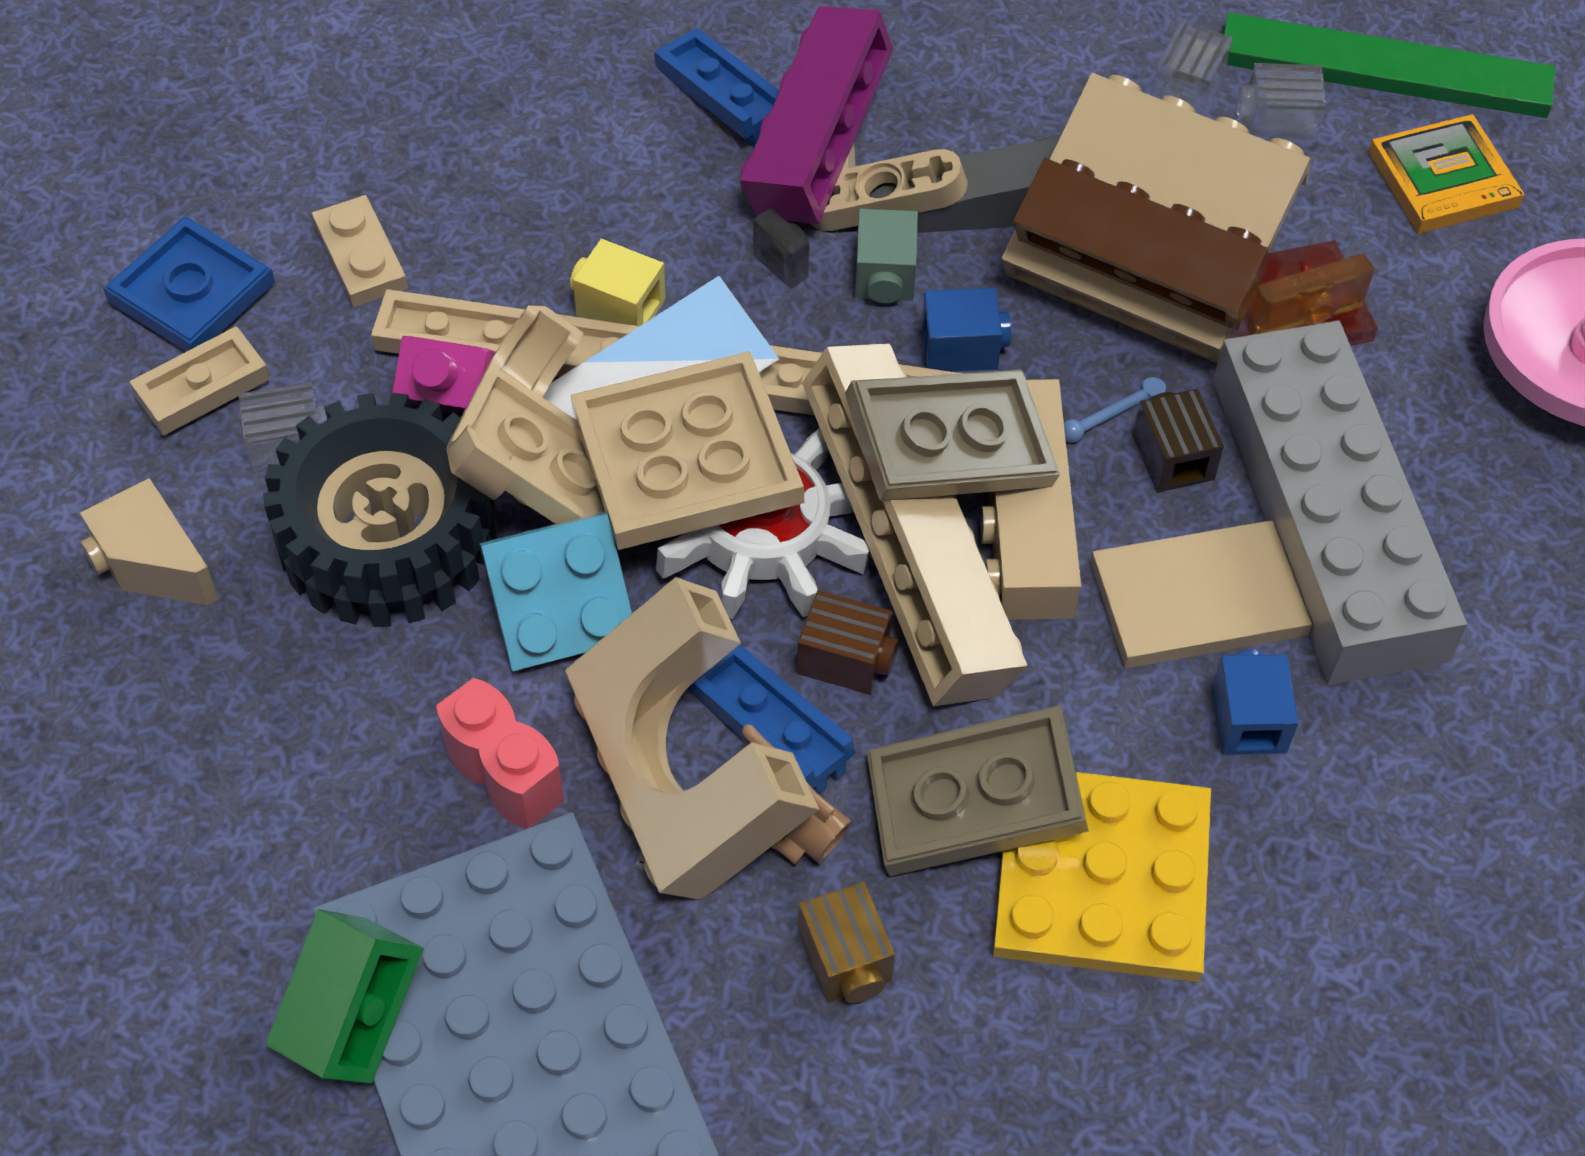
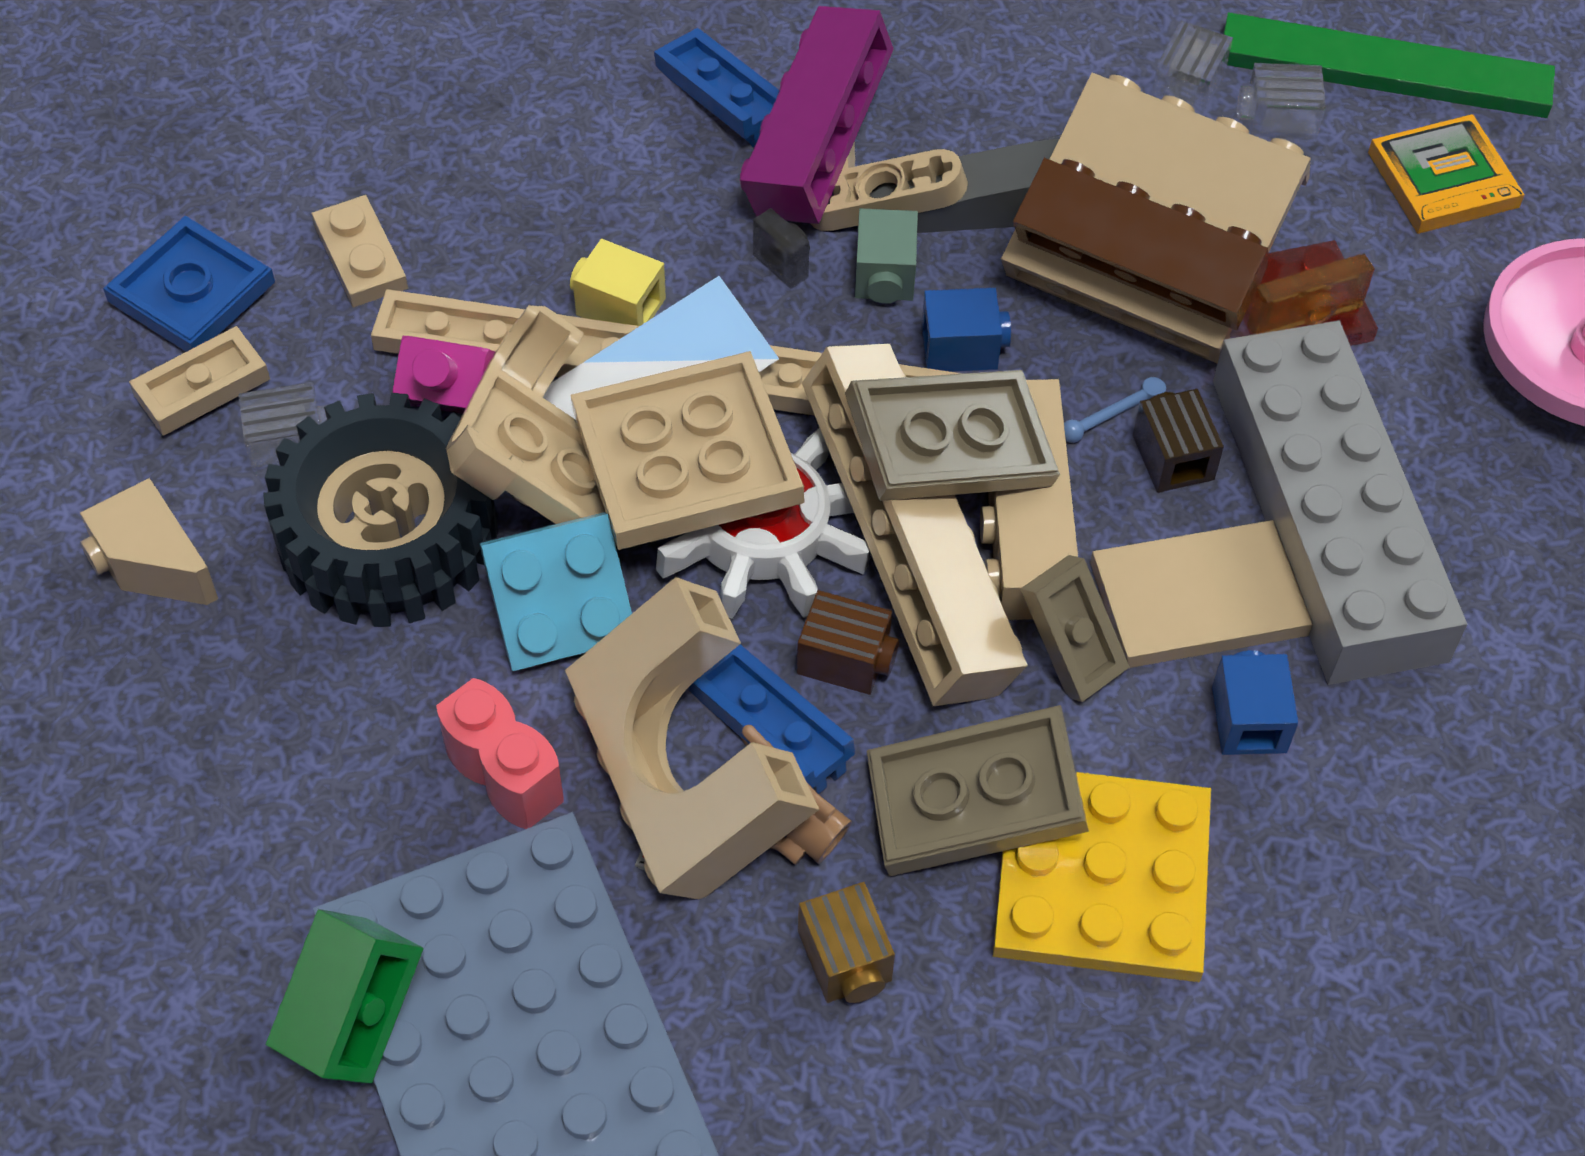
none -> dark tan plate [1020,555,1130,702]

